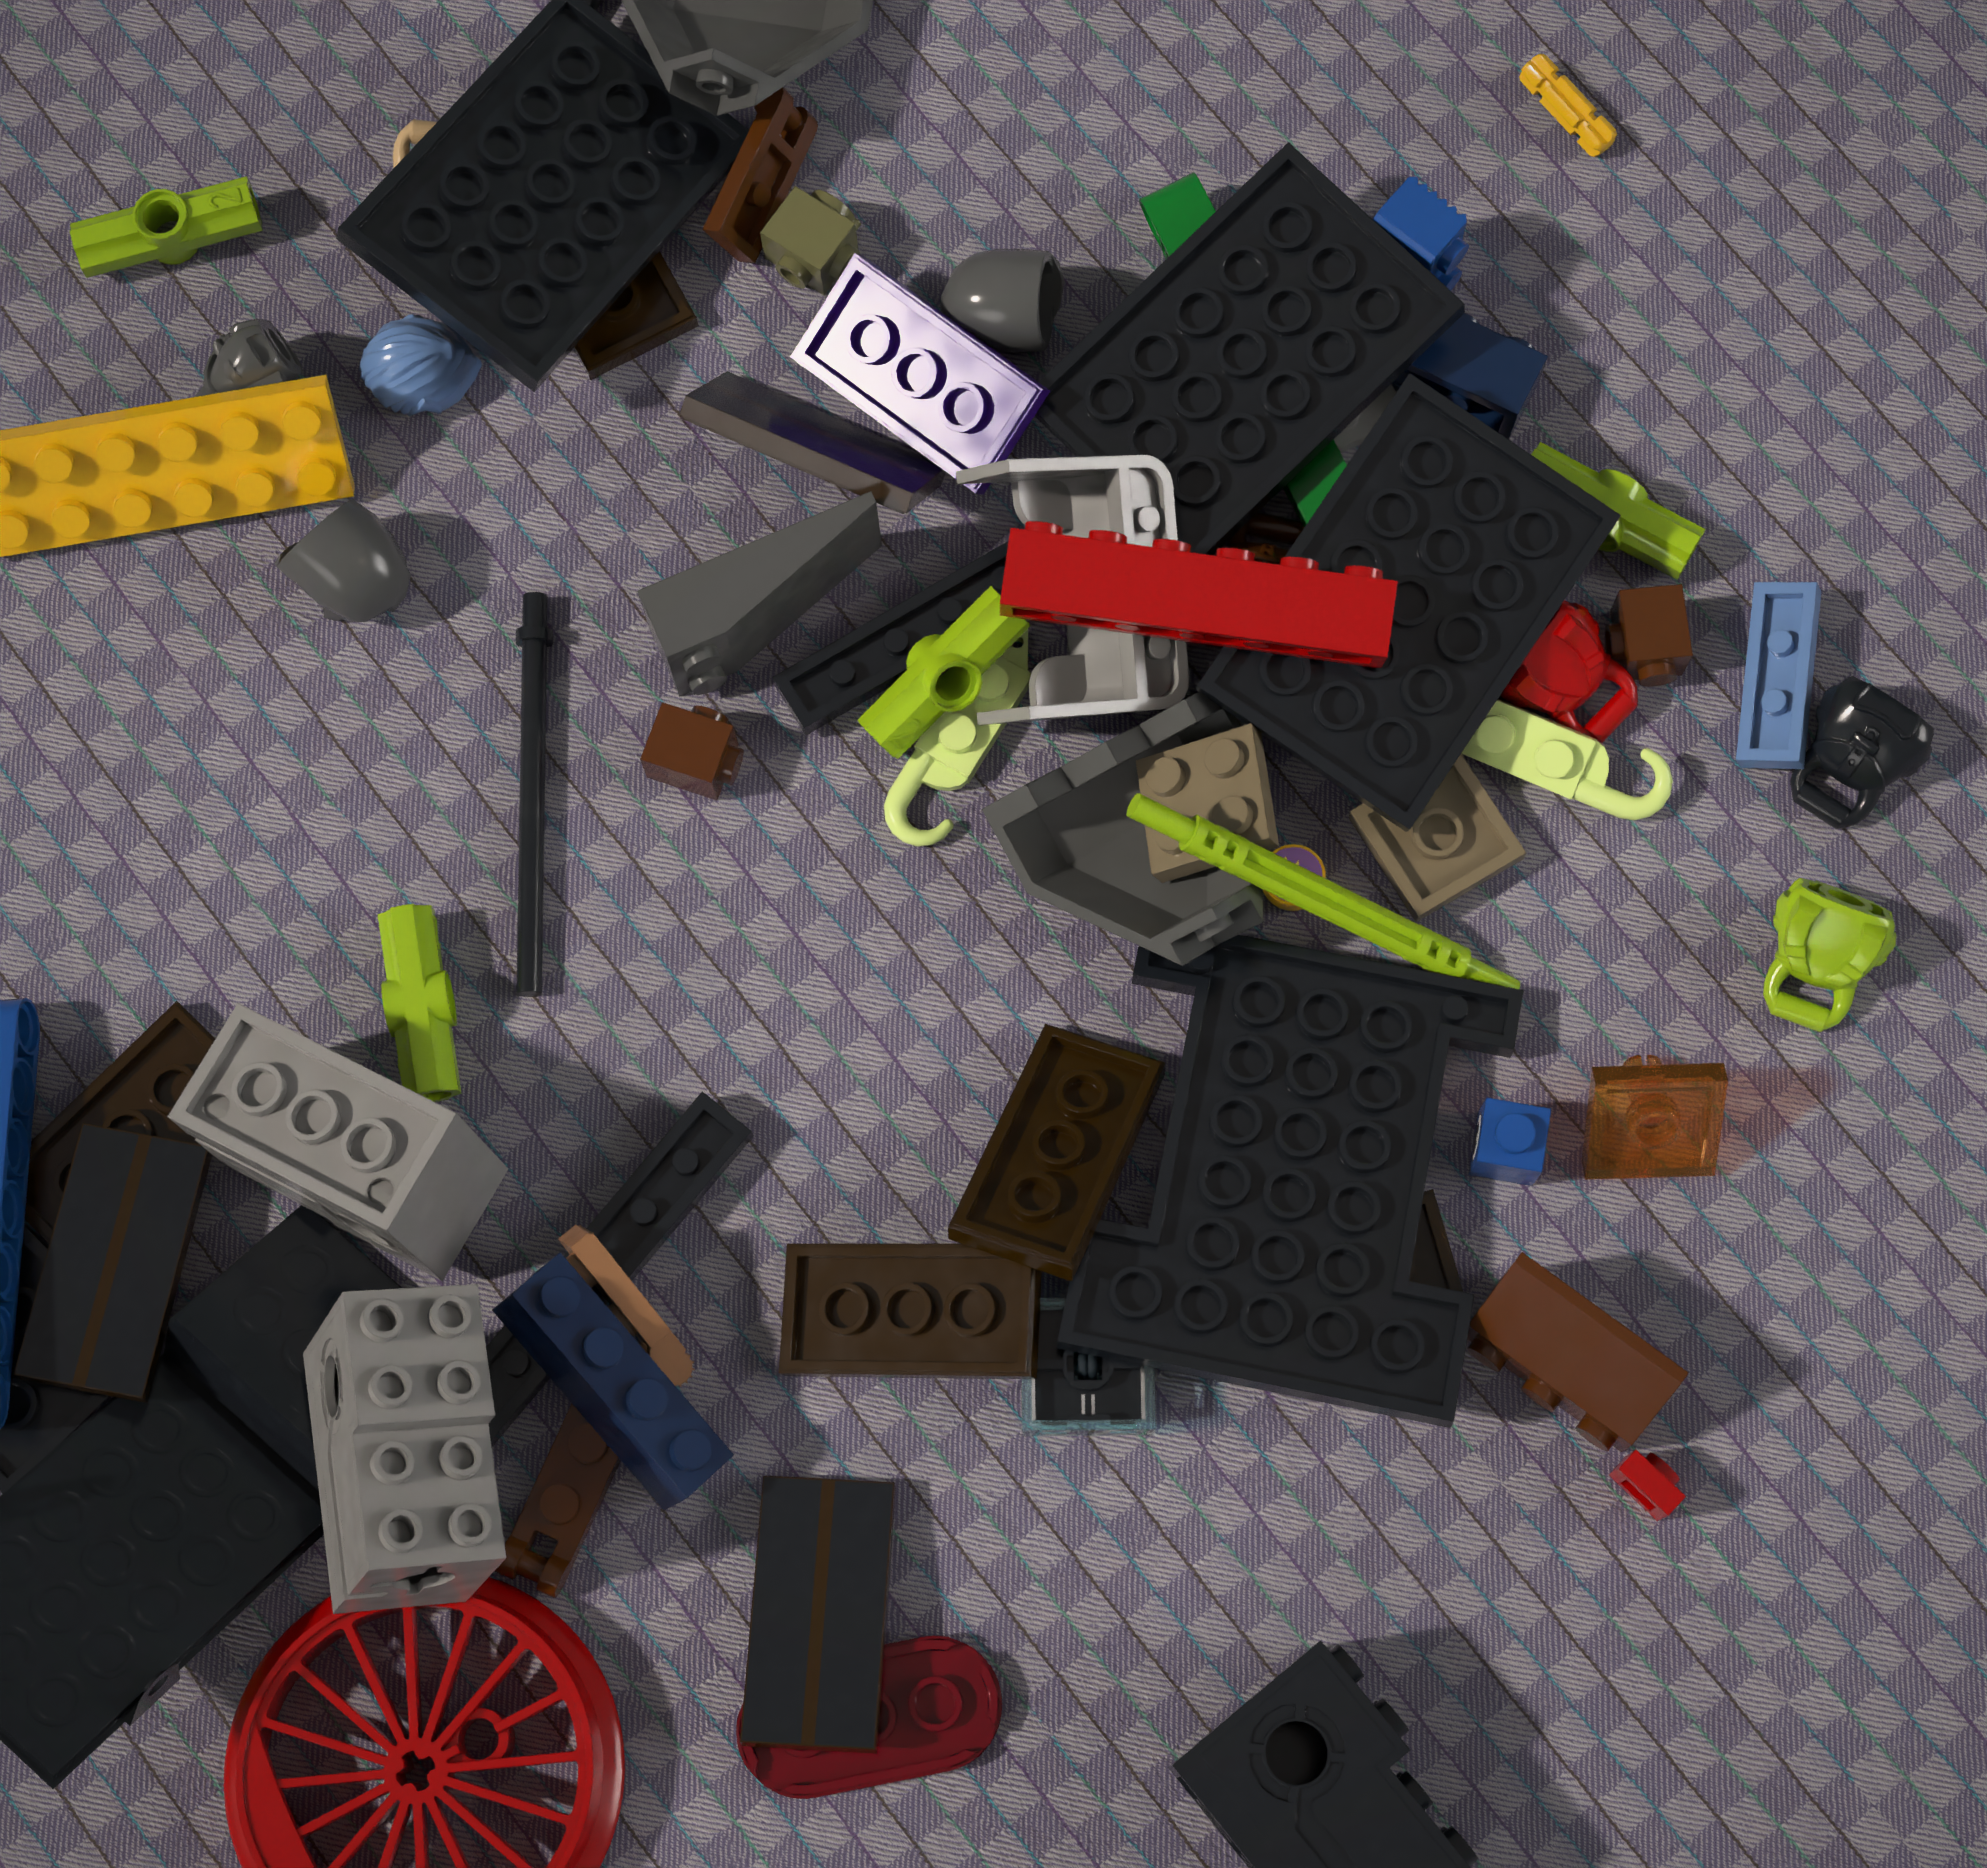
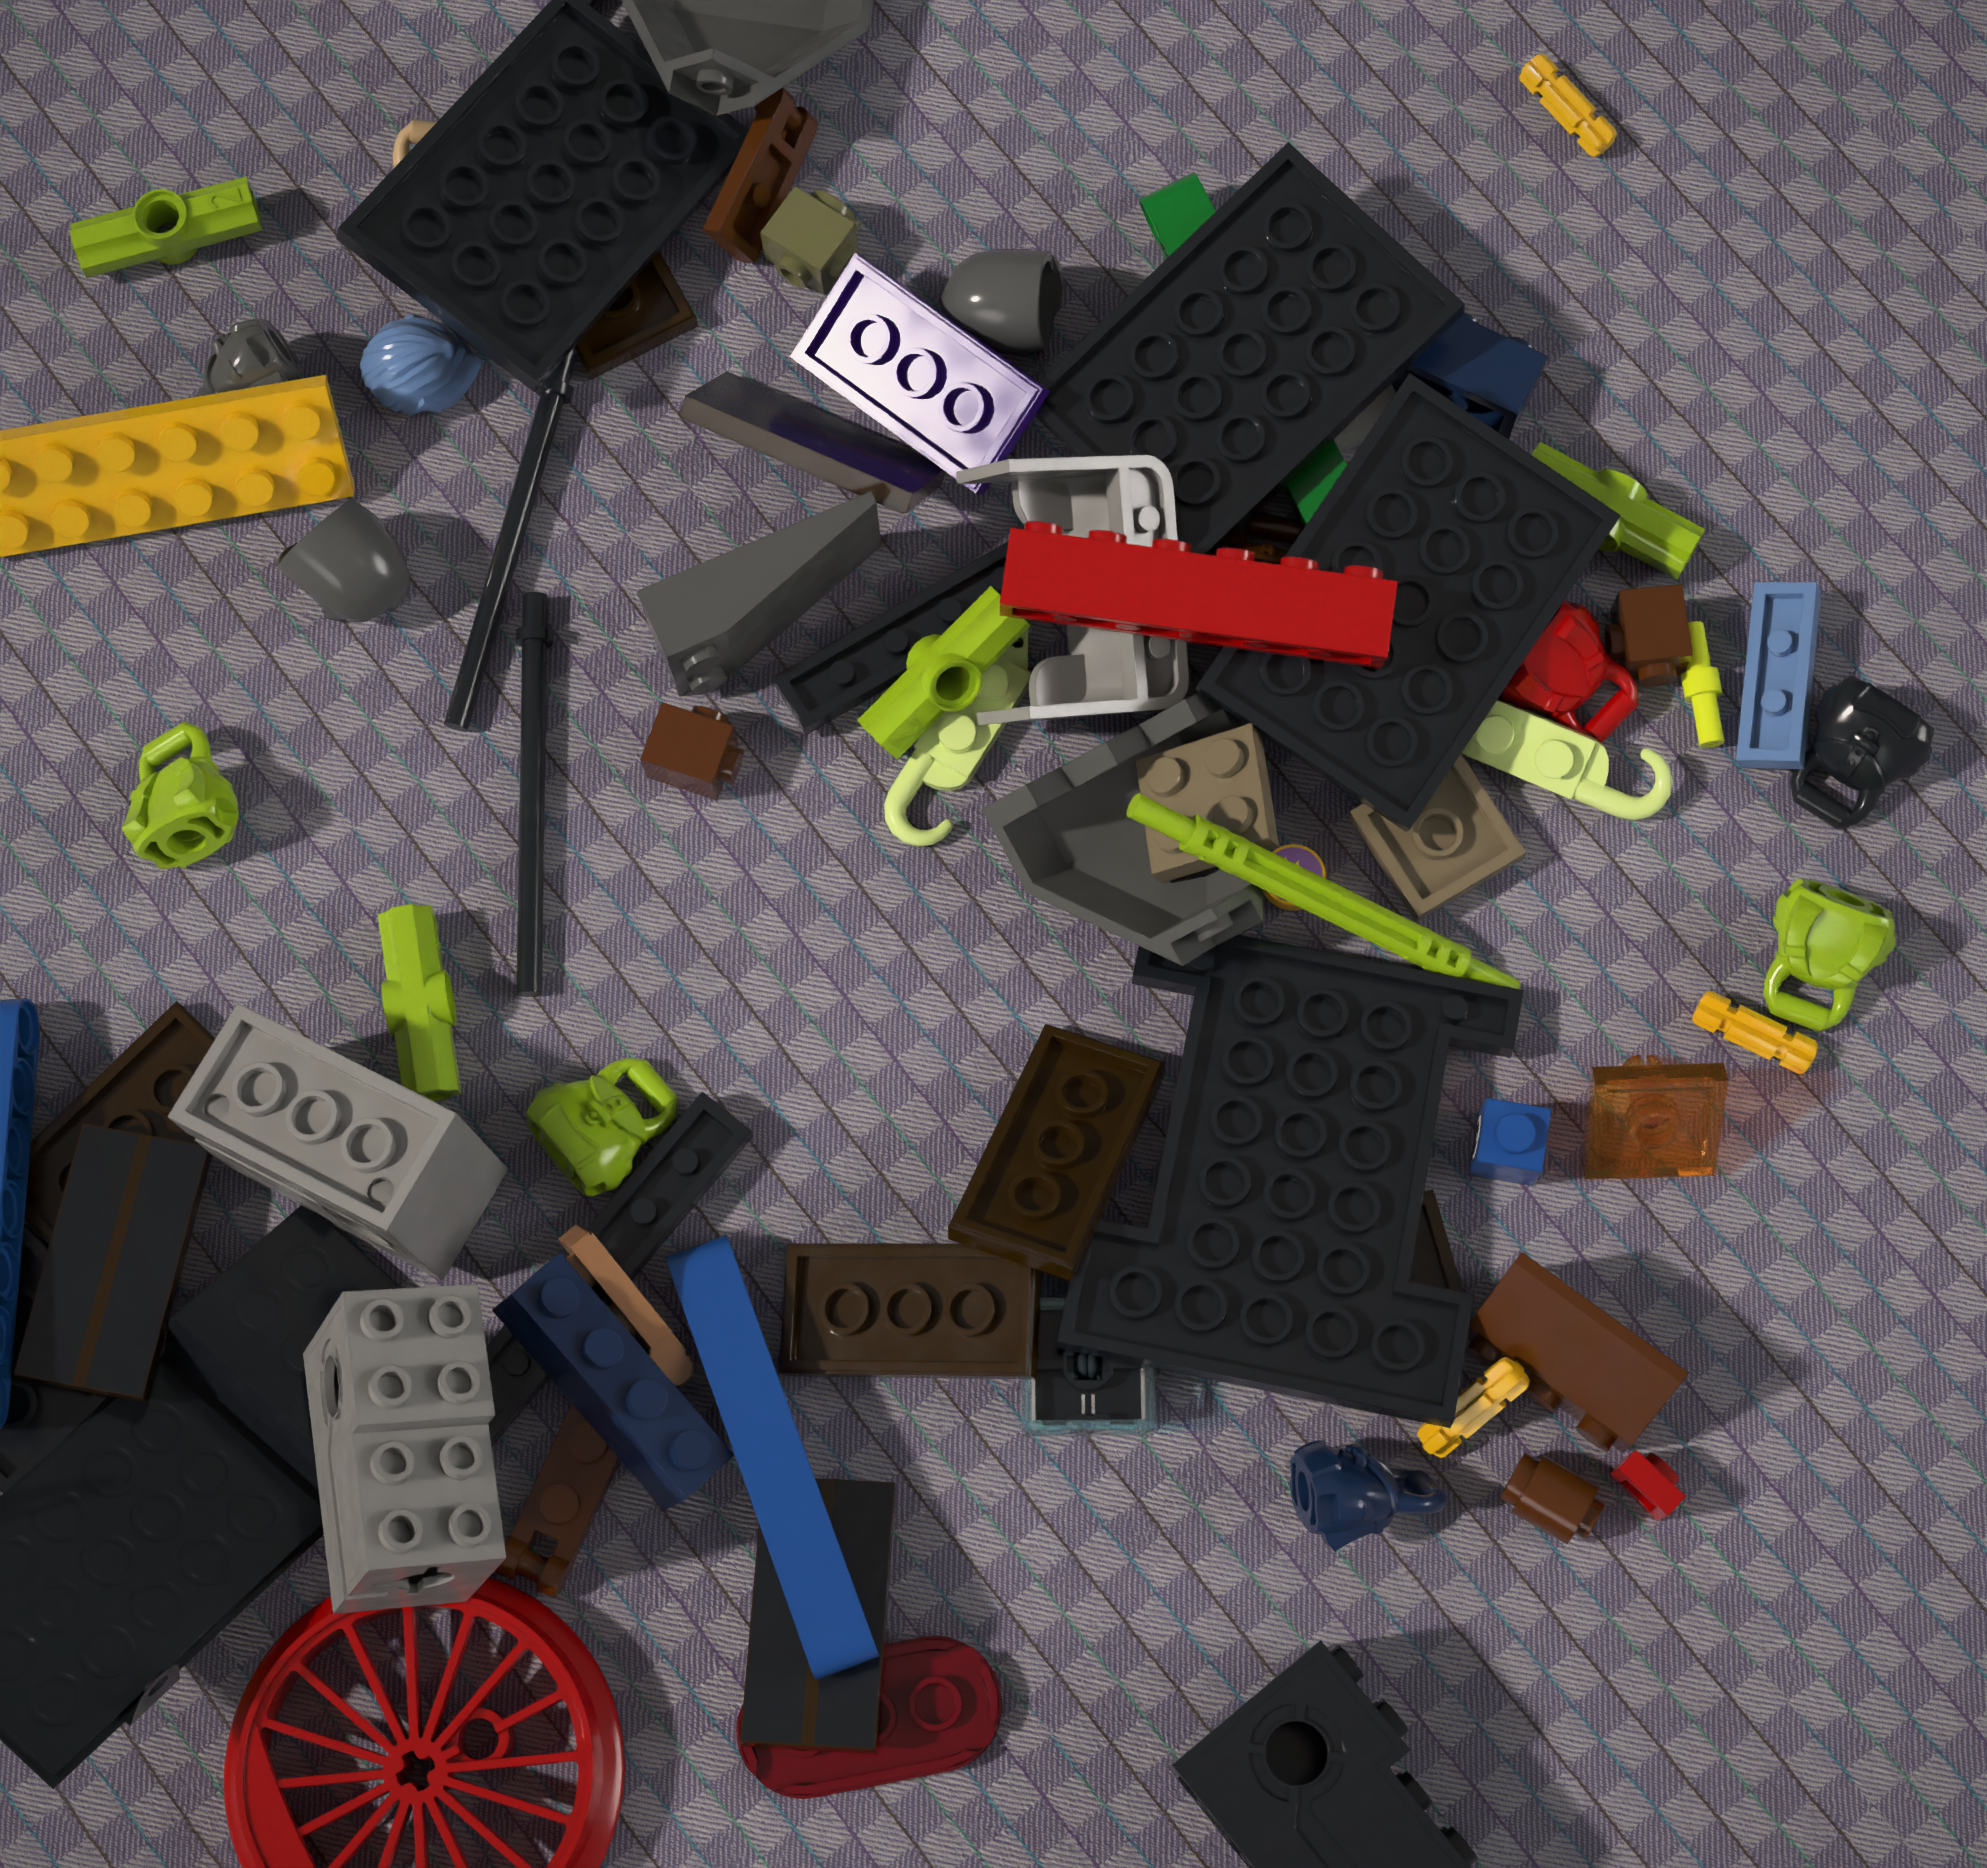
blue brick [1373,177,1469,291] -> none
none -> lime piece [121,721,239,869]
none -> black bar [443,350,578,732]
none -> lime piece [526,1058,679,1196]
none -> blue beam [665,1234,879,1680]
none -> dark blue piece [1289,1440,1447,1551]
none -> yellow axle [1417,1357,1530,1458]
none -> reddish brown brick [1500,1452,1605,1544]
none -> neon yellow bar [1681,621,1725,748]
none -> yellow axle [1692,991,1819,1074]

